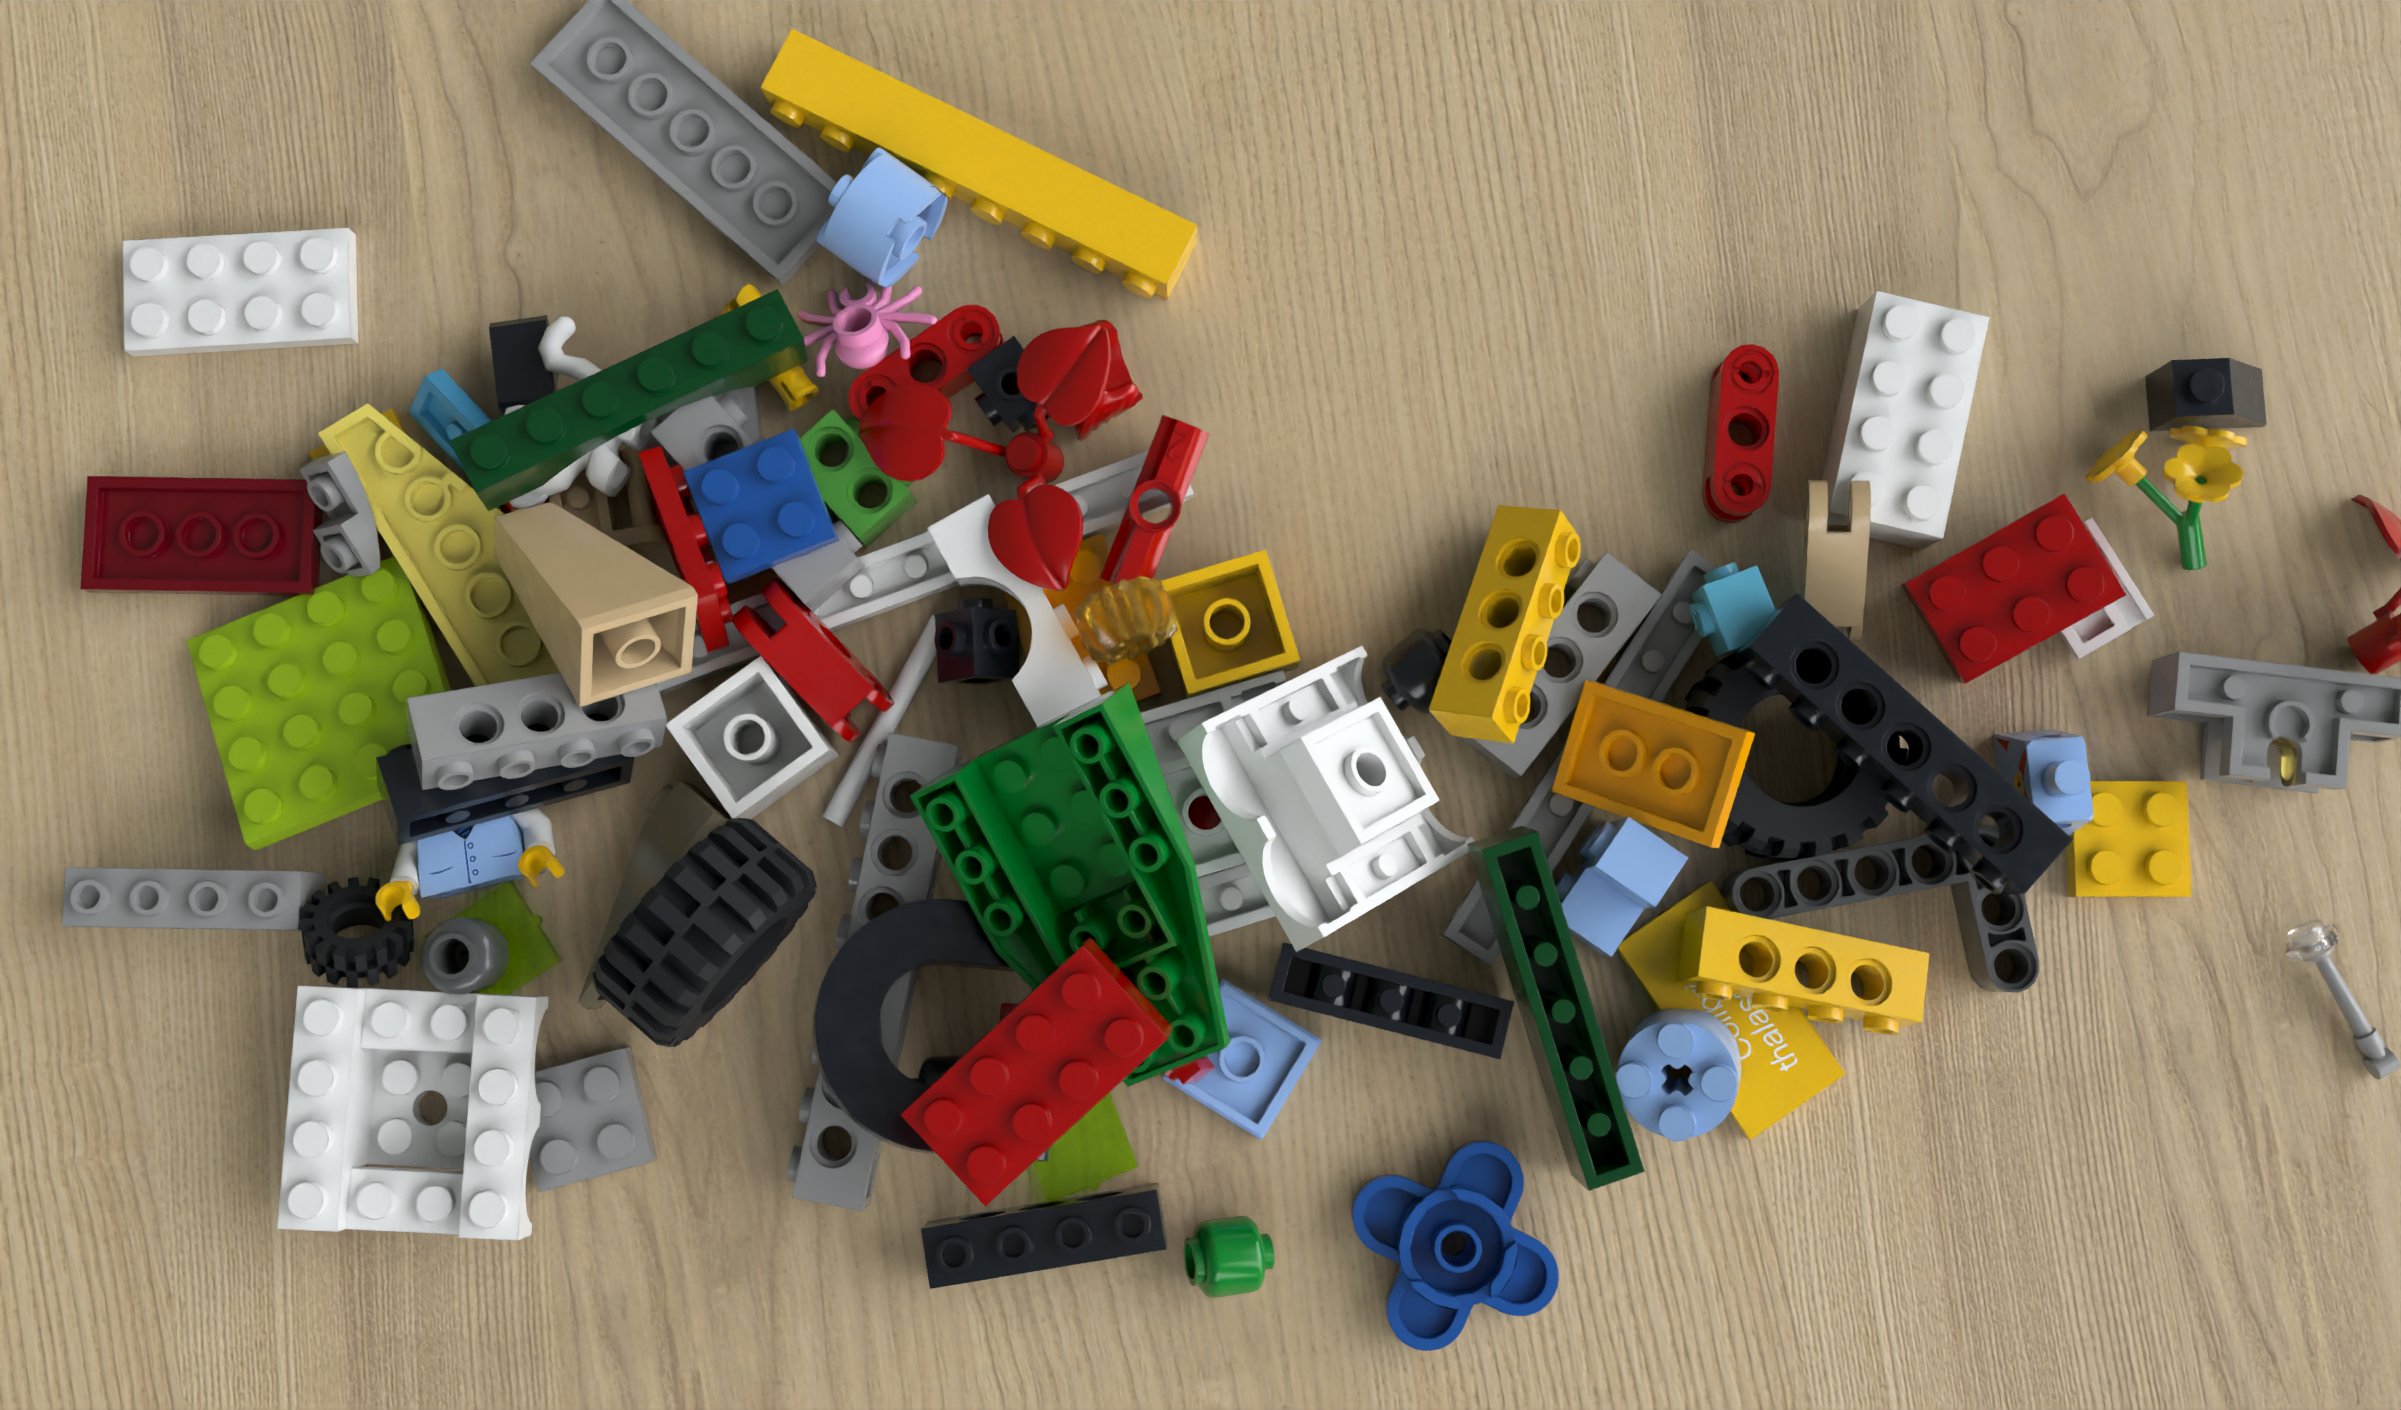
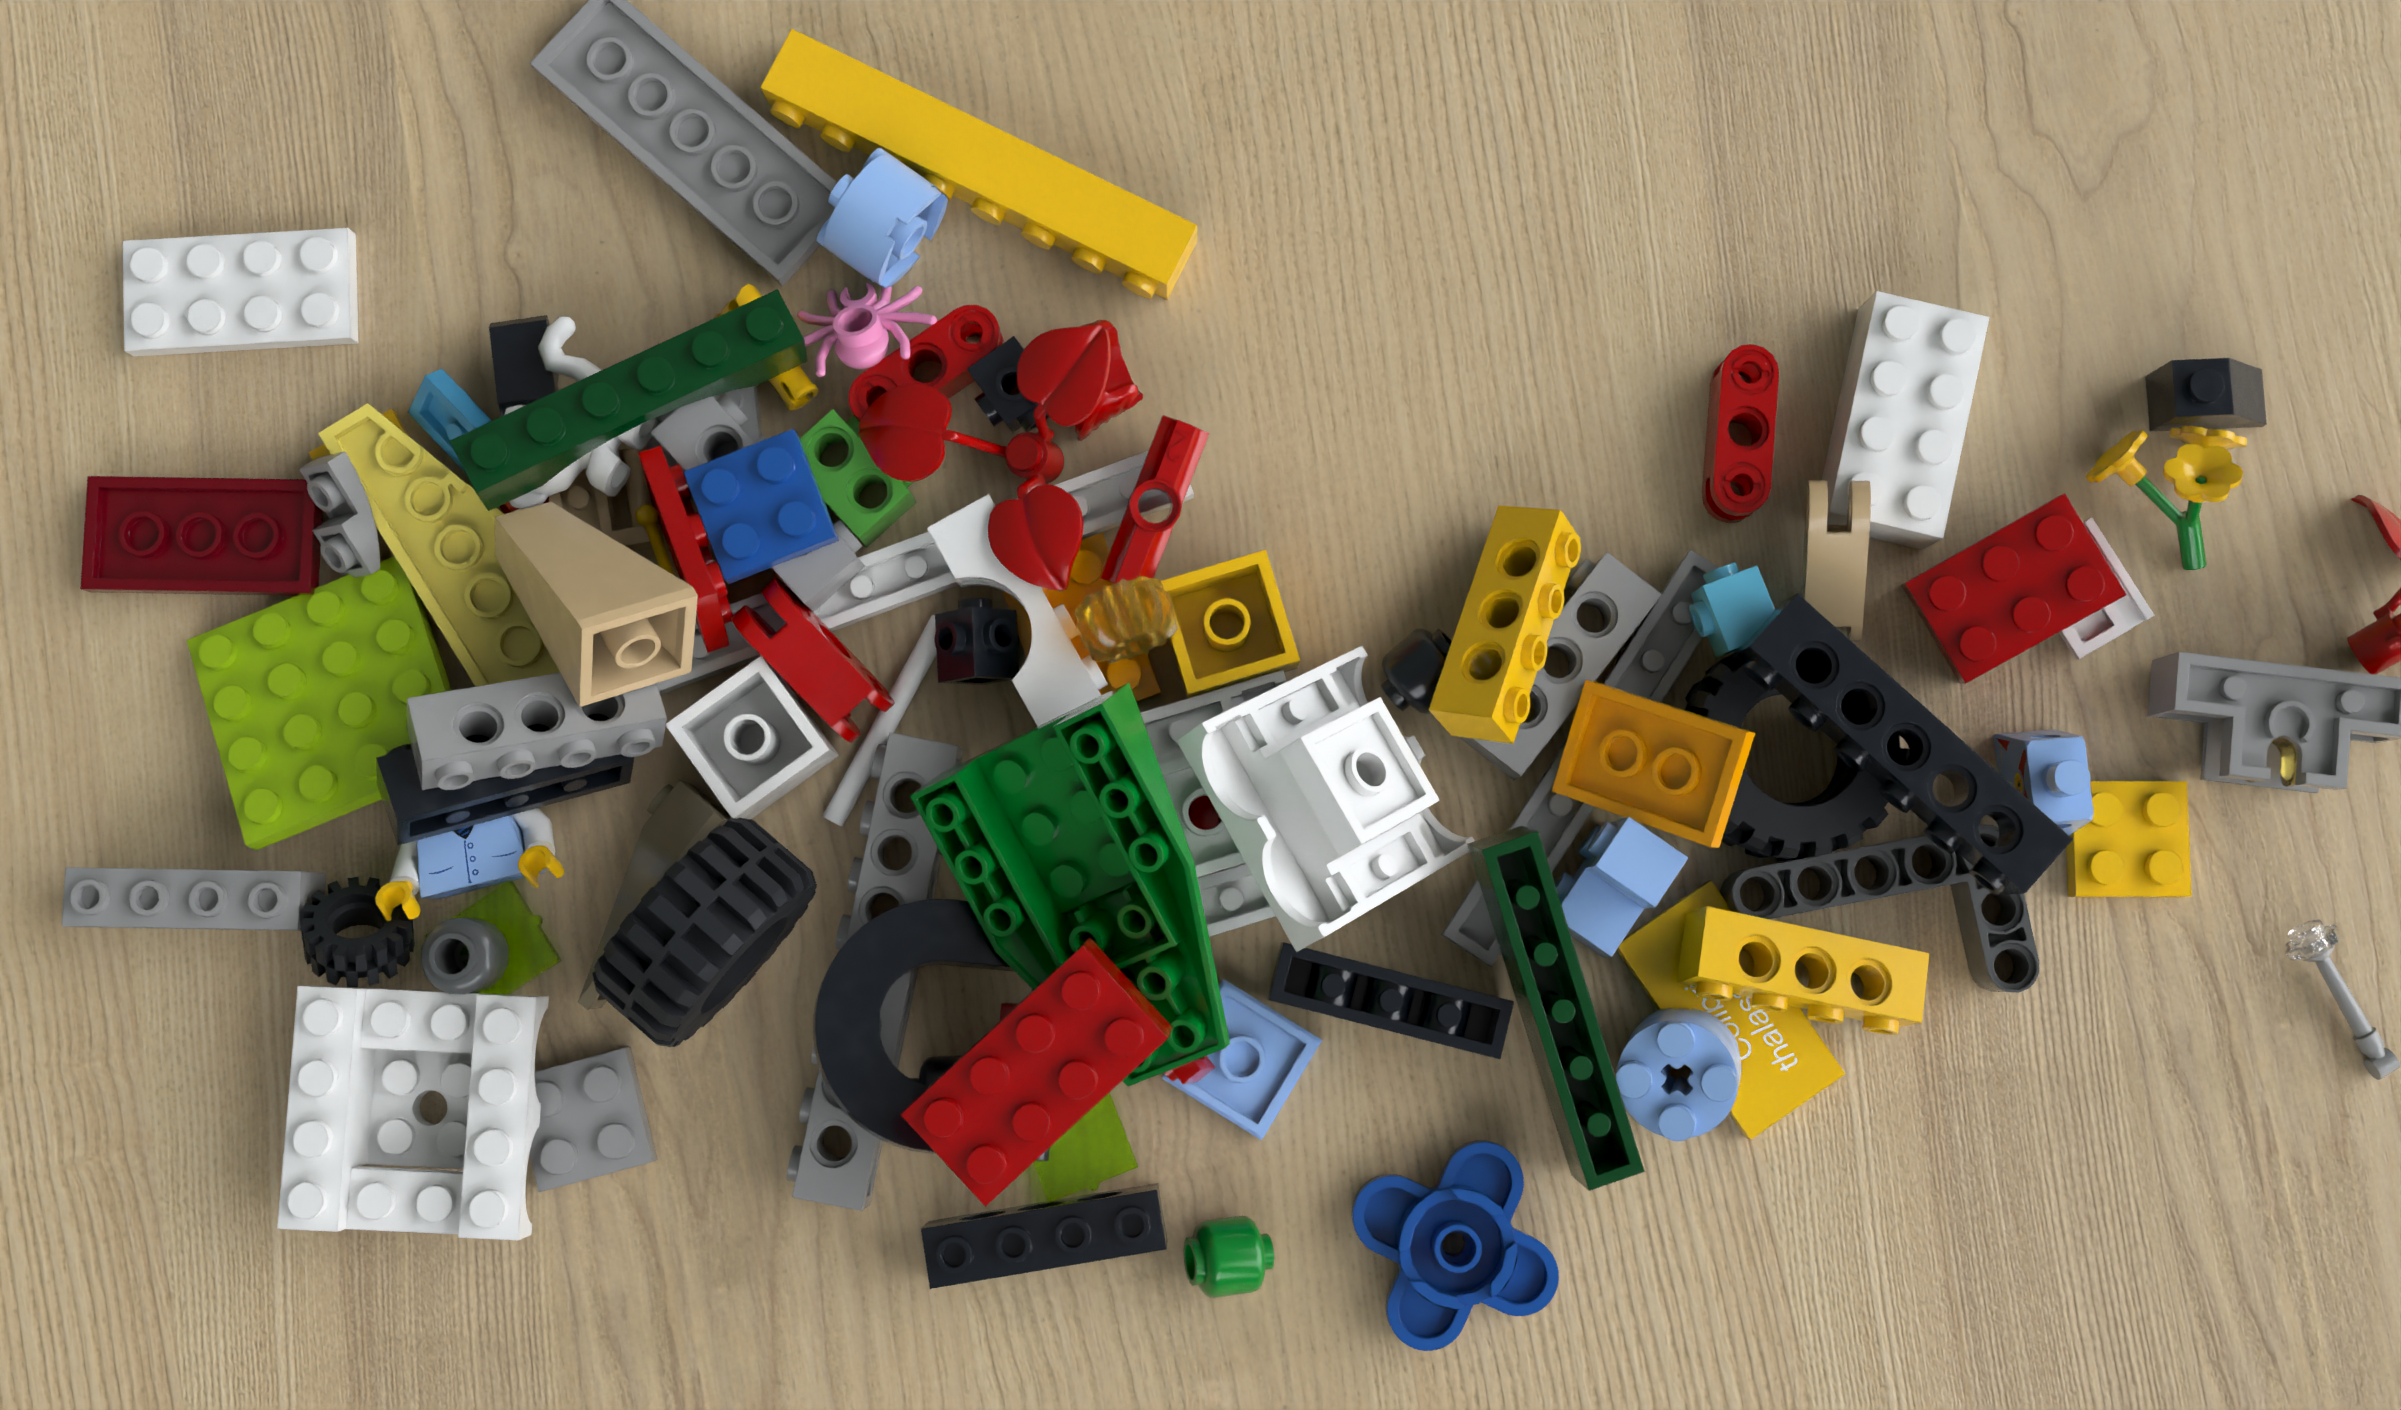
none -> yellow hinge [635,504,675,576]

